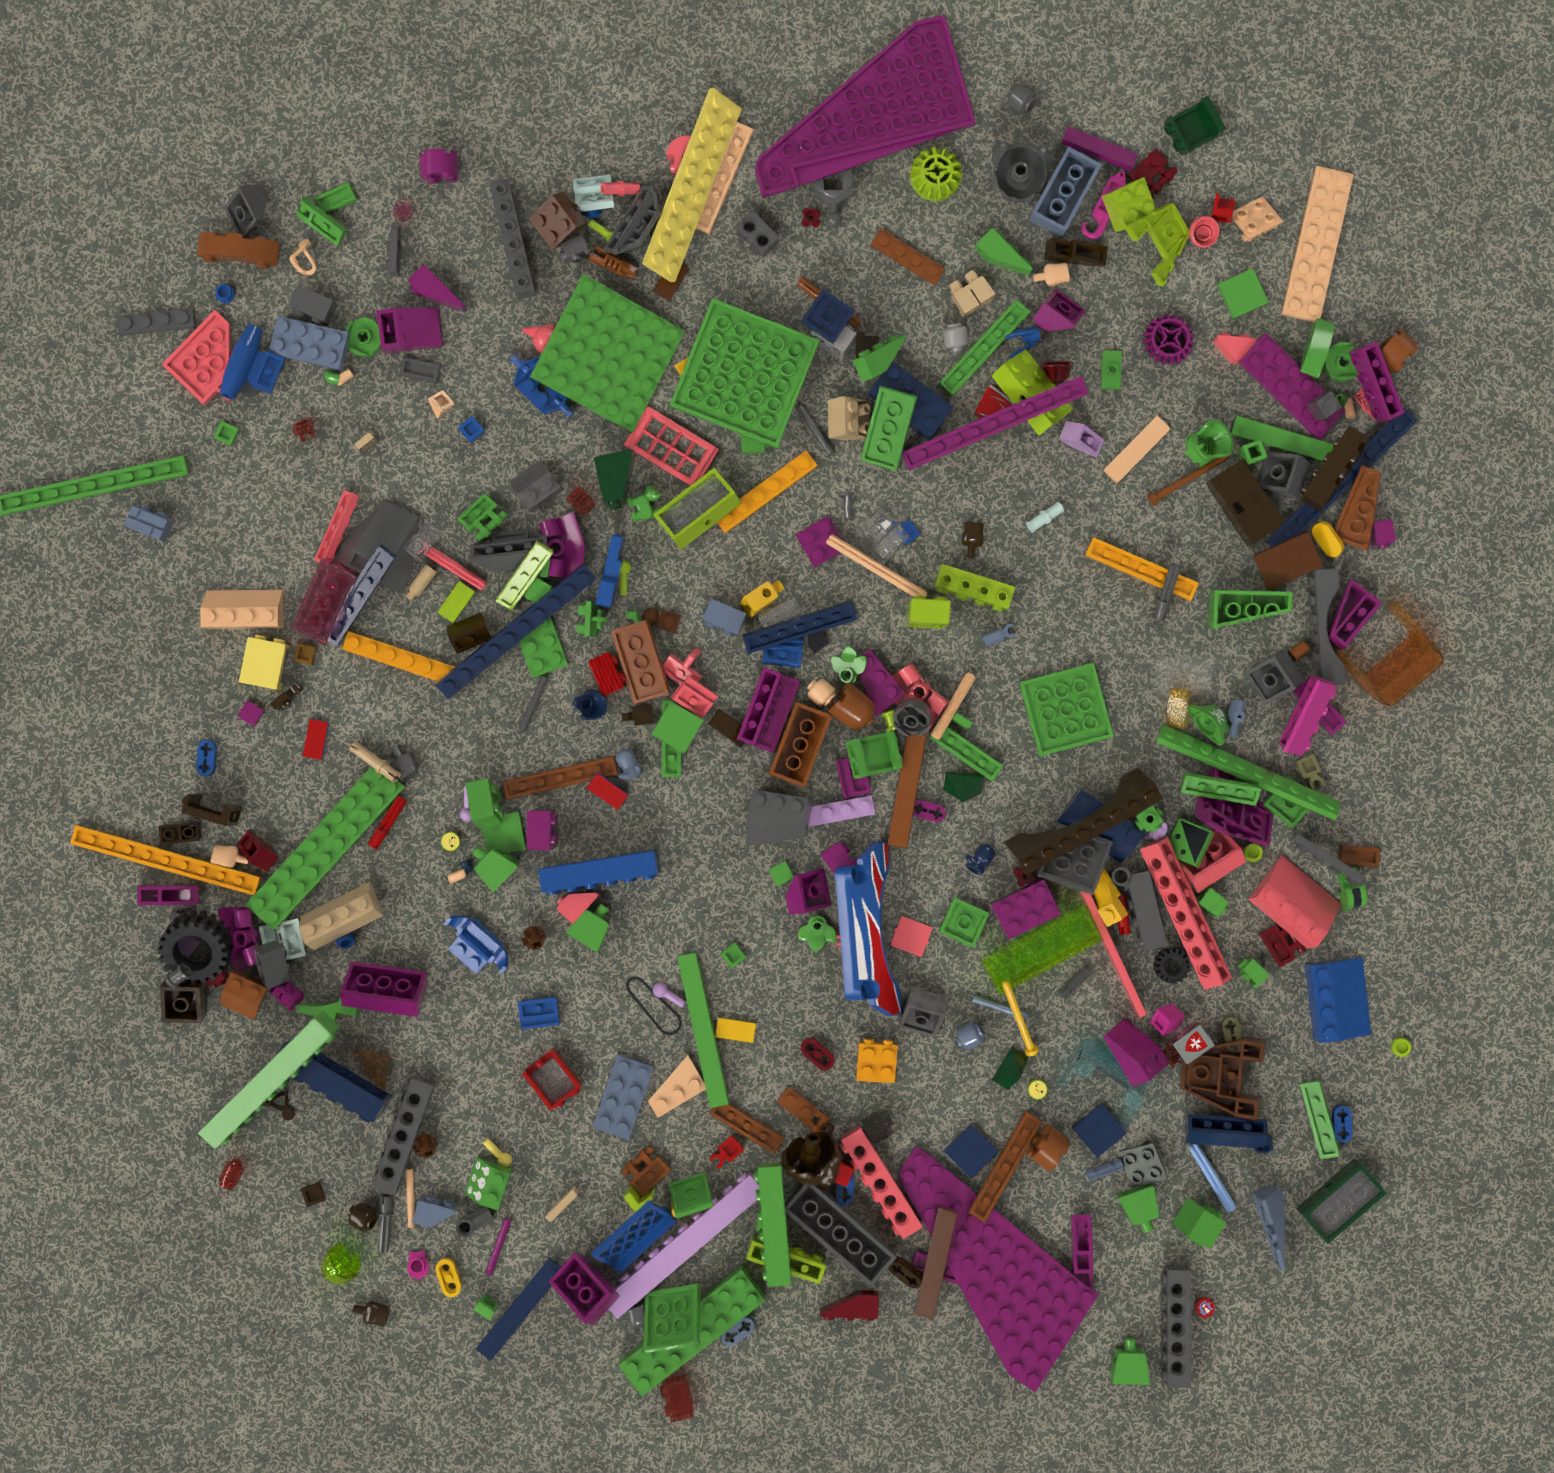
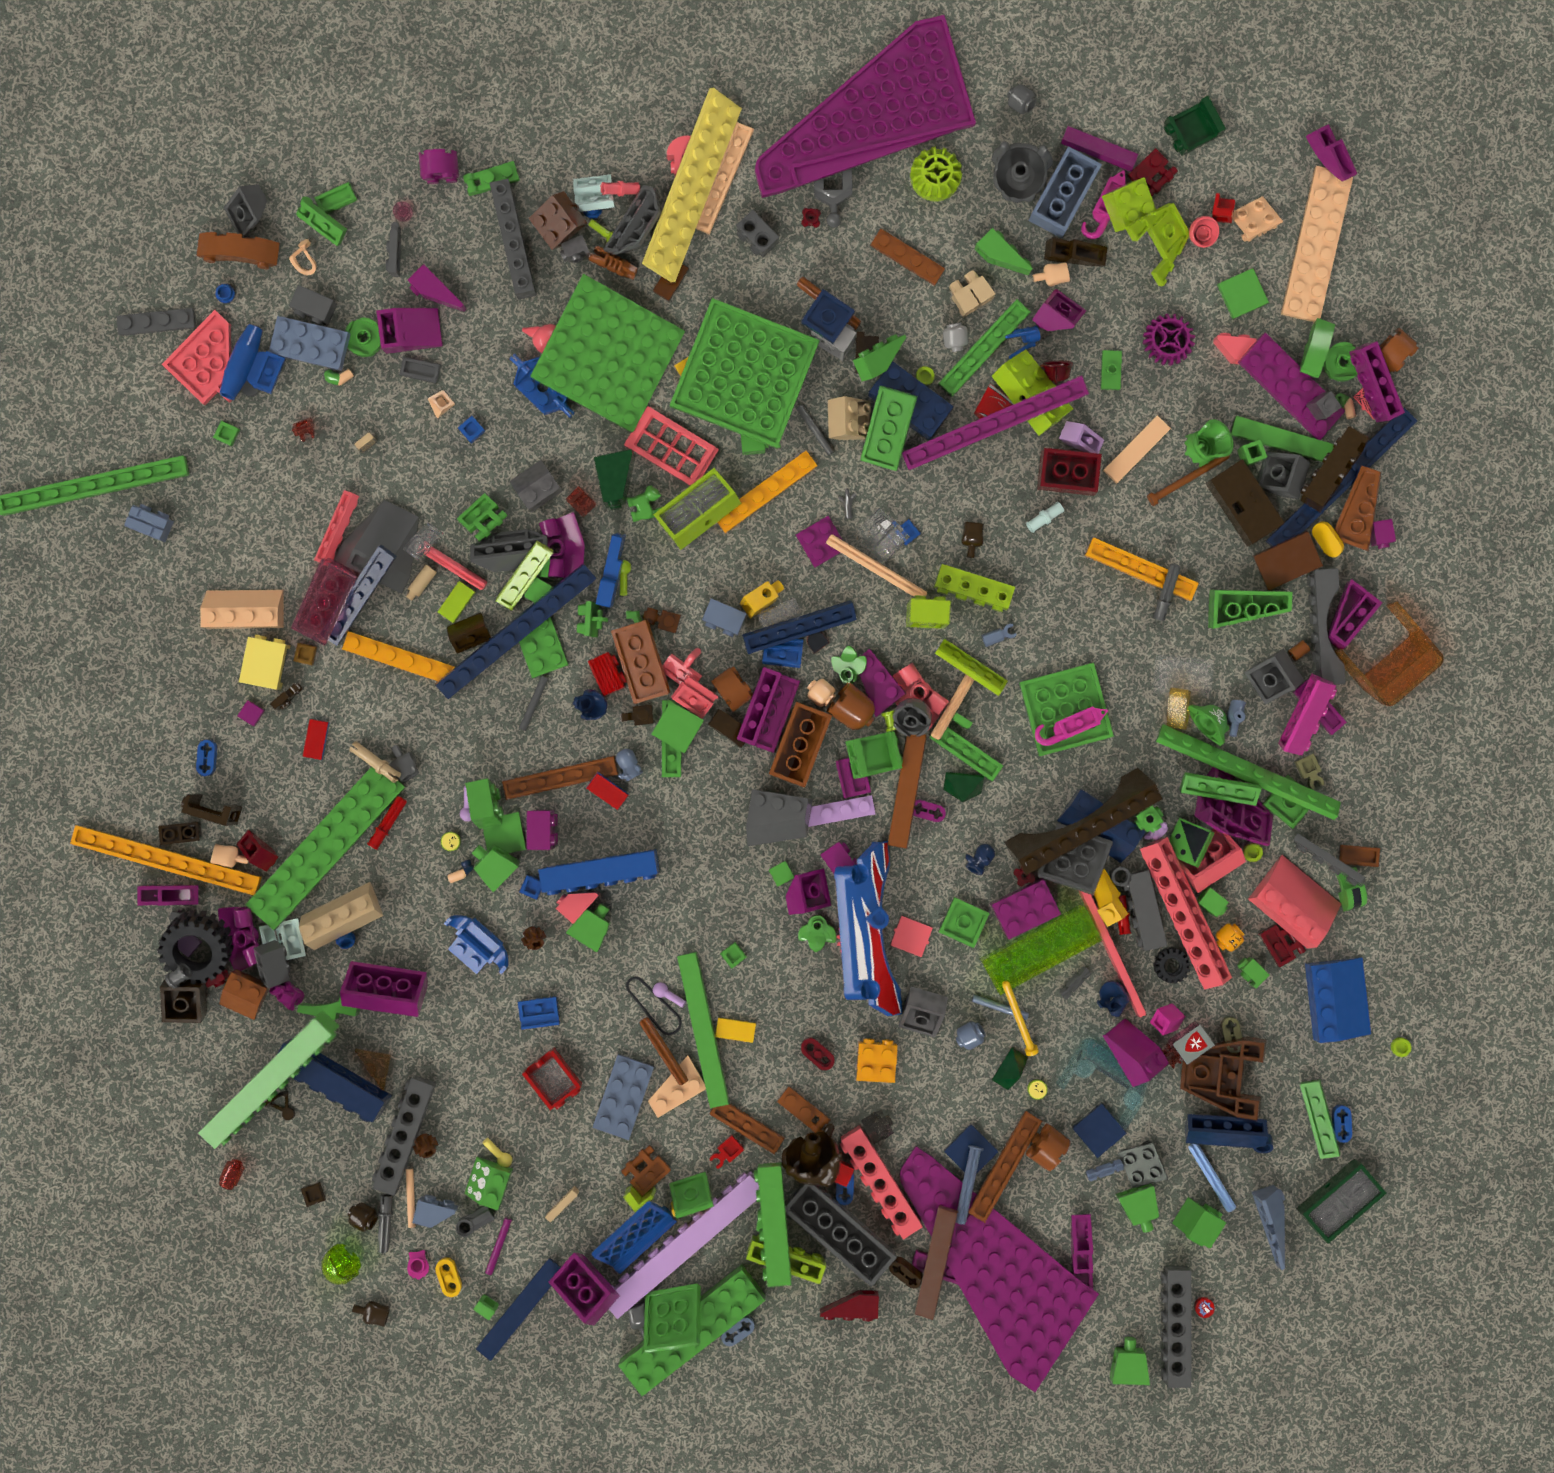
clear red brick [660,1373,695,1423] -> none
none -> bright green plate [463,161,520,196]
none -> blue tile [520,874,541,900]
none -> dark orange axle [639,1017,688,1086]
none -> dark orange brick [711,666,753,712]
none -> blue tile [865,906,889,929]
none -> lime tile [915,366,935,386]
none -> lime tile [935,639,1008,696]
none -> sand blue axle [956,1145,984,1225]
none -> dark pink plate [1035,706,1108,746]
none -> dark red brick [1037,448,1102,496]
none -> dark blue hair [1097,981,1130,1017]
none -> light orange head [1215,923,1245,952]
none -> magenta slope [1306,124,1357,182]

